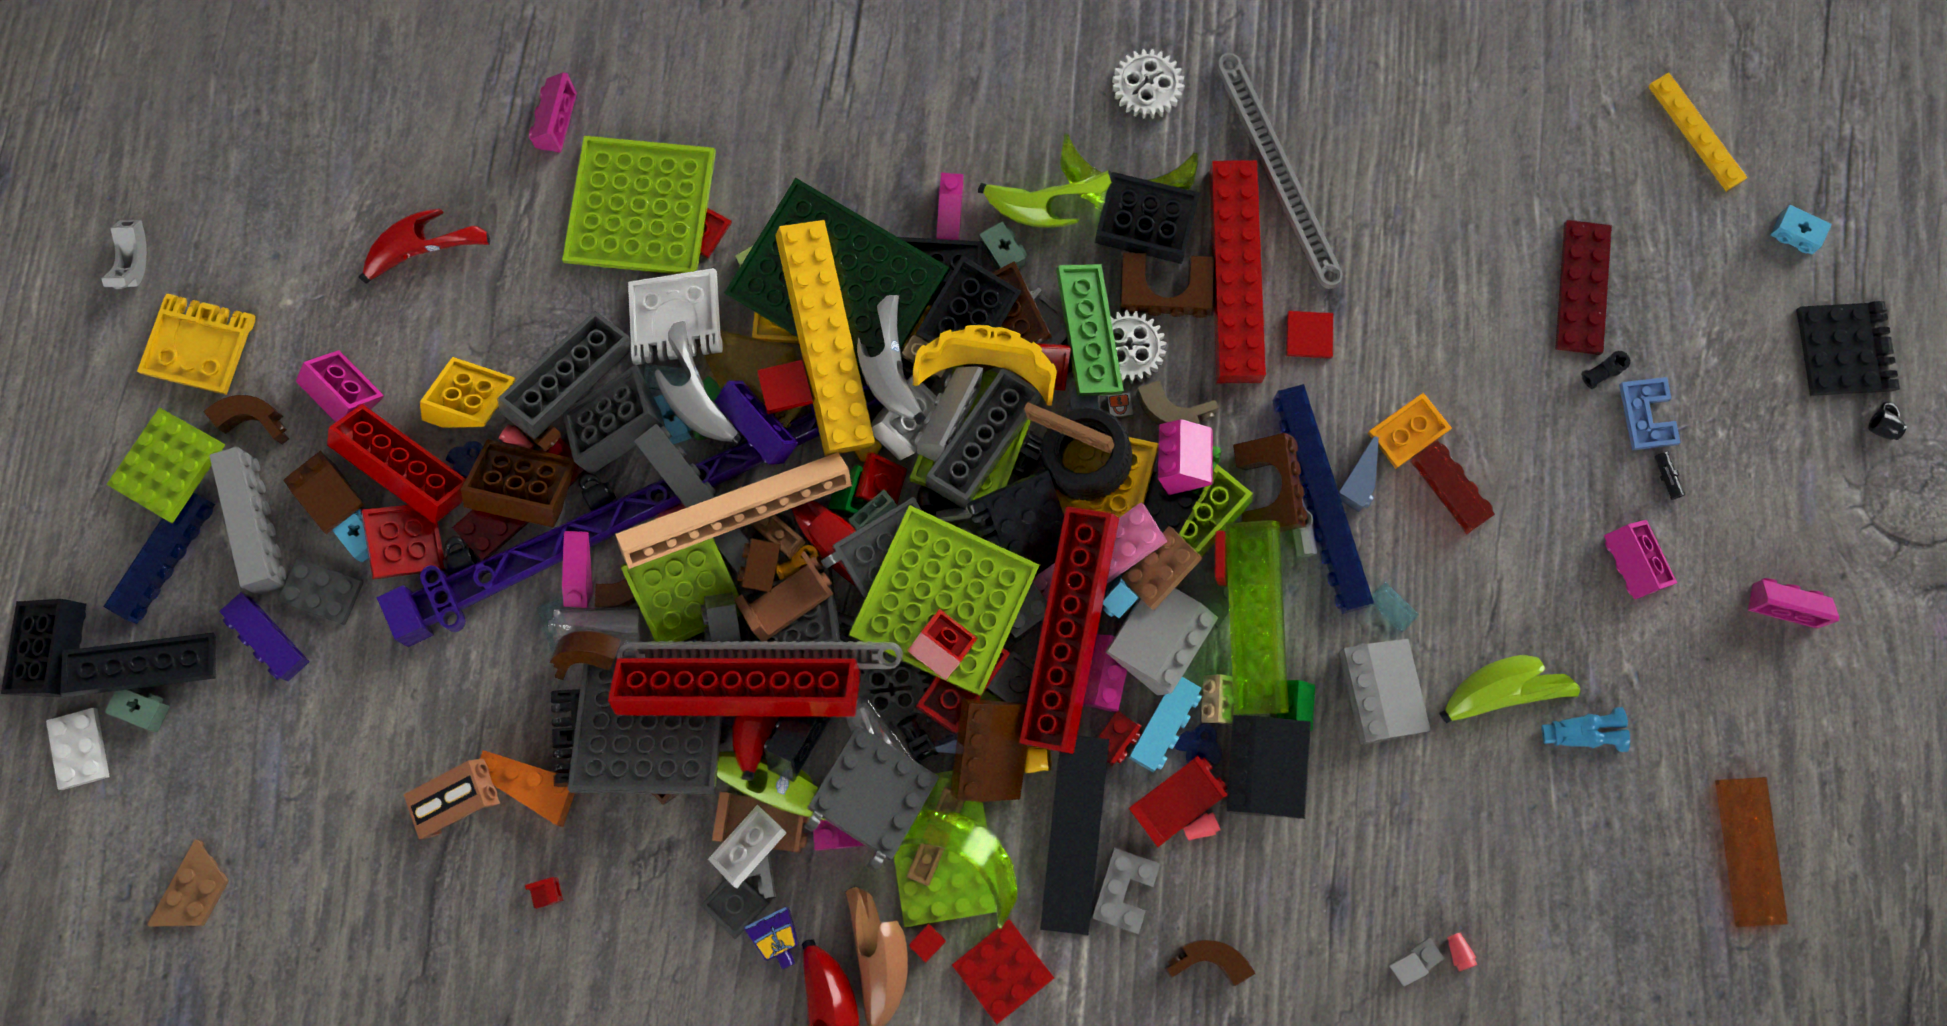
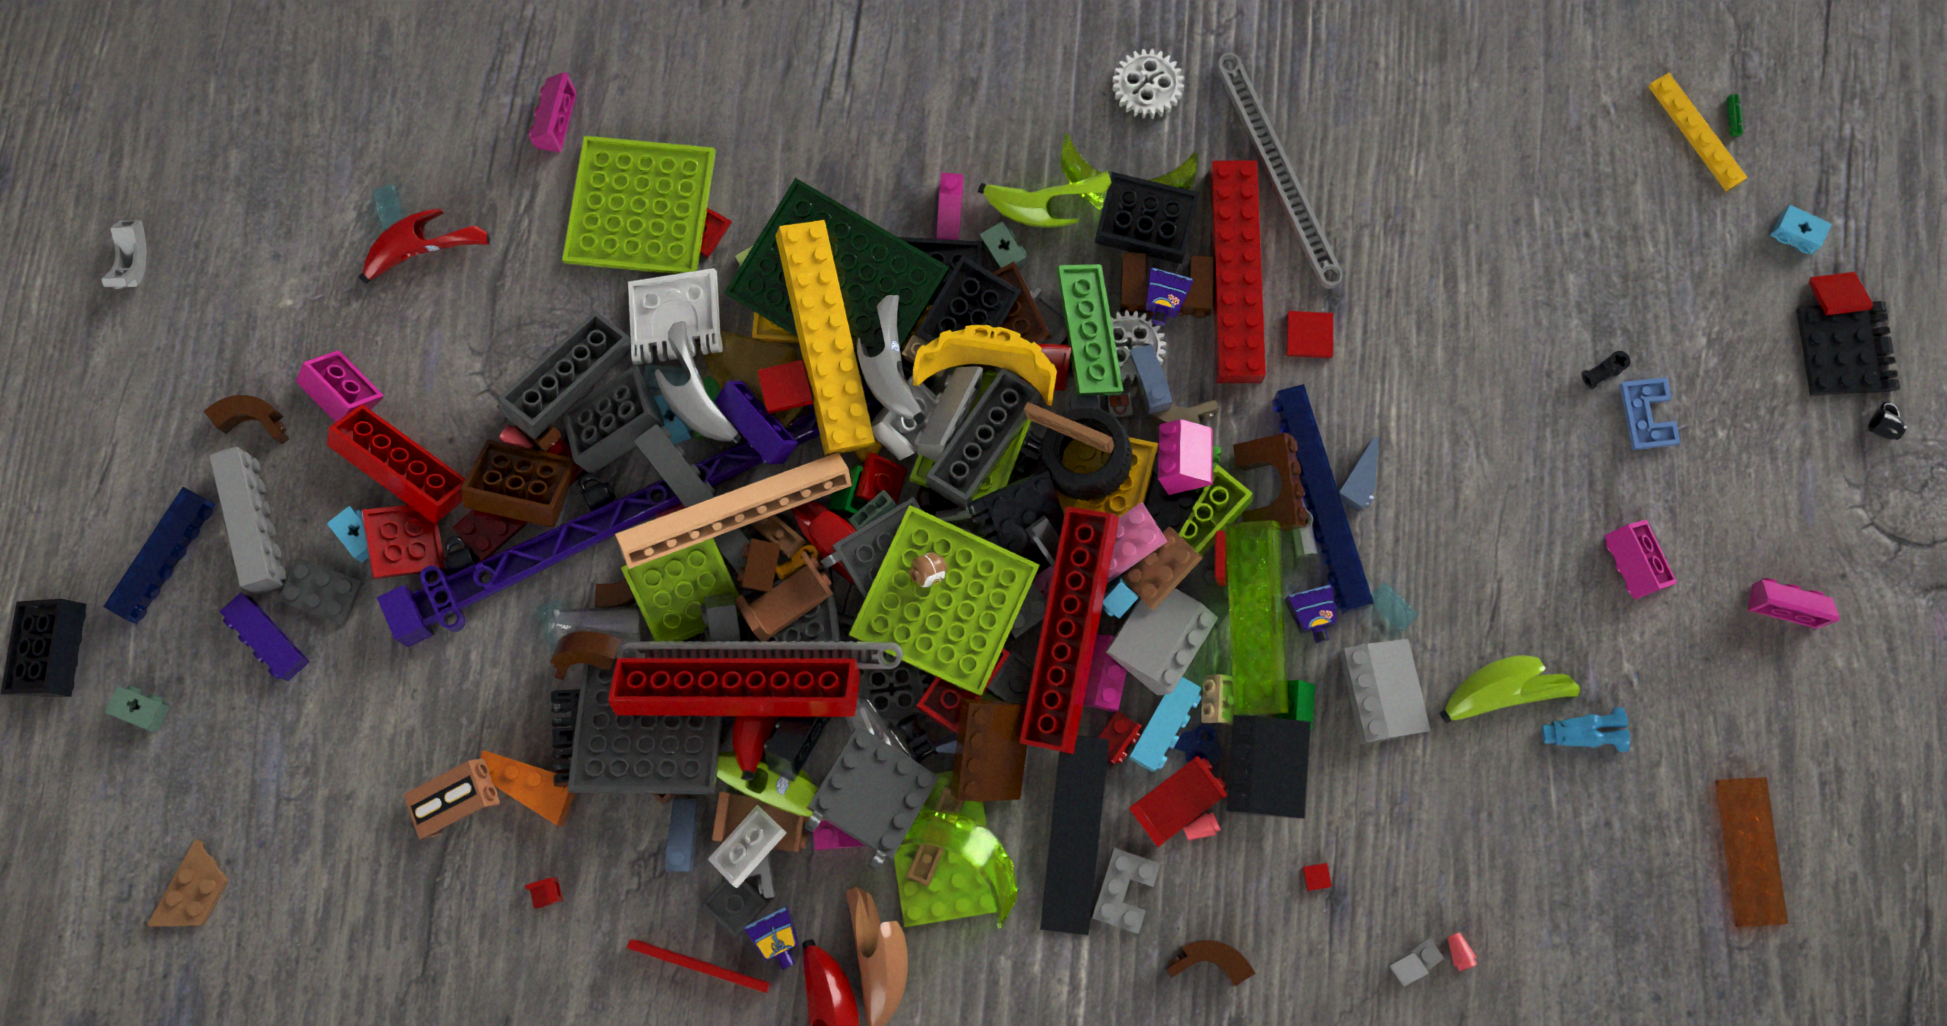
white plate [46,708,109,790] -> none
black plate [60,632,216,698] -> none
lime plate [106,407,226,524] -> none
yellow hinge [137,294,255,395] -> none
reddish brown slope [283,450,364,535] -> none
yellow slope [420,357,516,428] -> none
clear blue plate [446,441,483,479] -> none
dark pink slope [562,531,593,608] -> none
red slope [907,609,978,680] -> none
red panel [909,924,946,963] -> none
red plate [952,919,1054,1025] -> none
yellow piece [1024,746,1052,773] -> none
light orange plate [1368,392,1452,469] -> none
clear red brick [1410,440,1495,534] -> none
dark red plate [1555,220,1612,355] -> none
black pin [1654,452,1685,500] -> none
none -> clear light blue tile [372,184,405,231]
none -> red tile [627,939,772,993]
none -> sand blue slope [665,799,698,872]
none -> medium nougat head [909,552,947,587]
none -> dark grey panel [1025,516,1060,569]
none -> sand blue slope [1129,344,1173,415]
none -> dark purple torso [1145,267,1193,326]
none -> dark purple torso [1284,585,1336,644]
none -> red tile [1302,863,1332,891]
none -> green axle [1726,94,1744,137]
none -> red tile [1808,272,1873,315]

